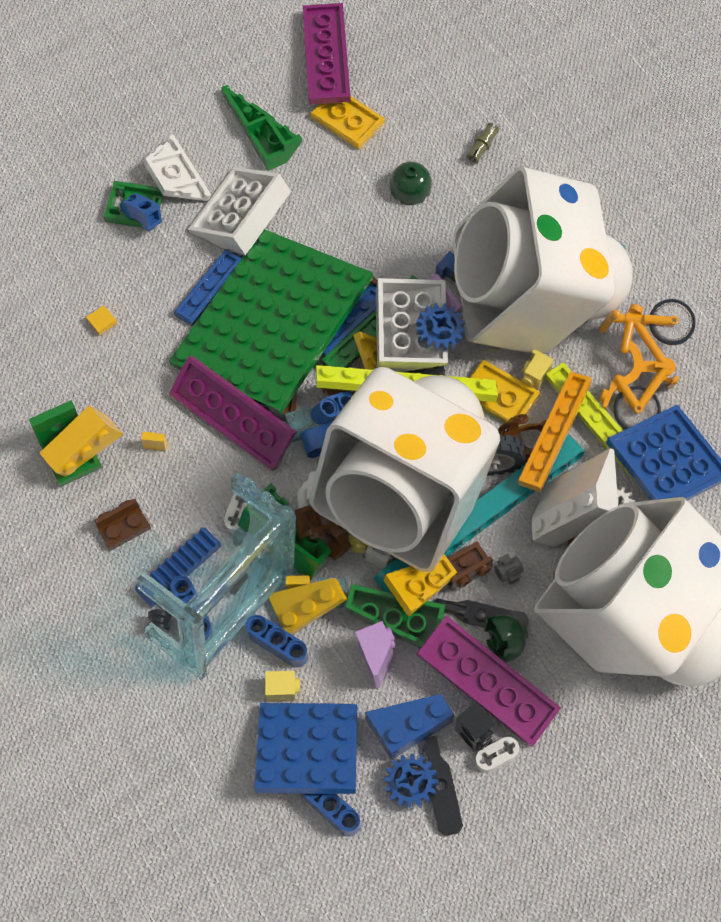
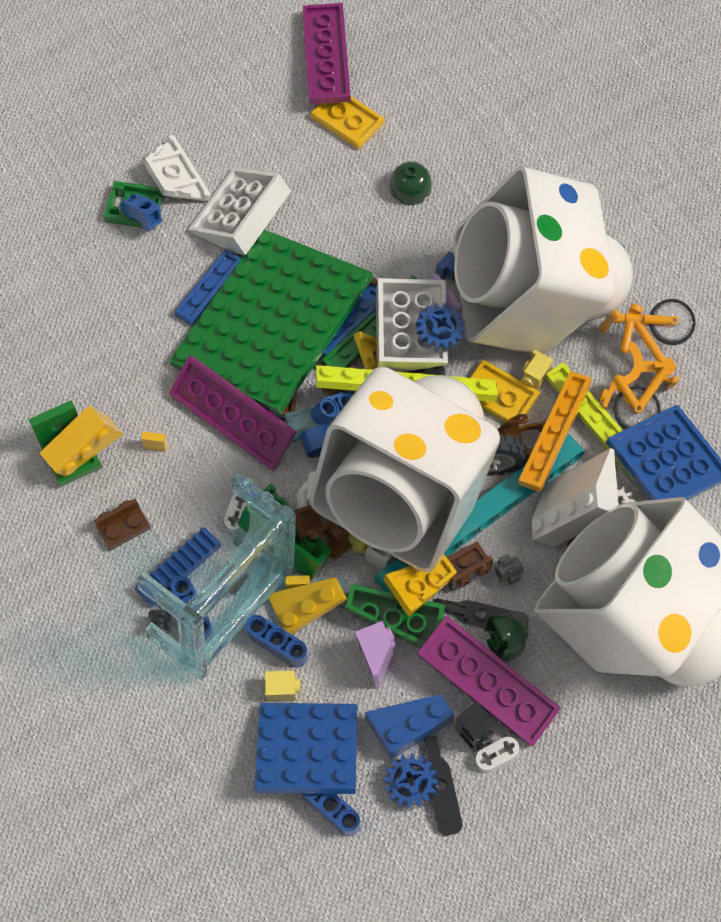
yellow tile [86,305,117,336] -> none
green wedge [221,85,302,171] -> none
olive pin [467,122,499,163] -> none

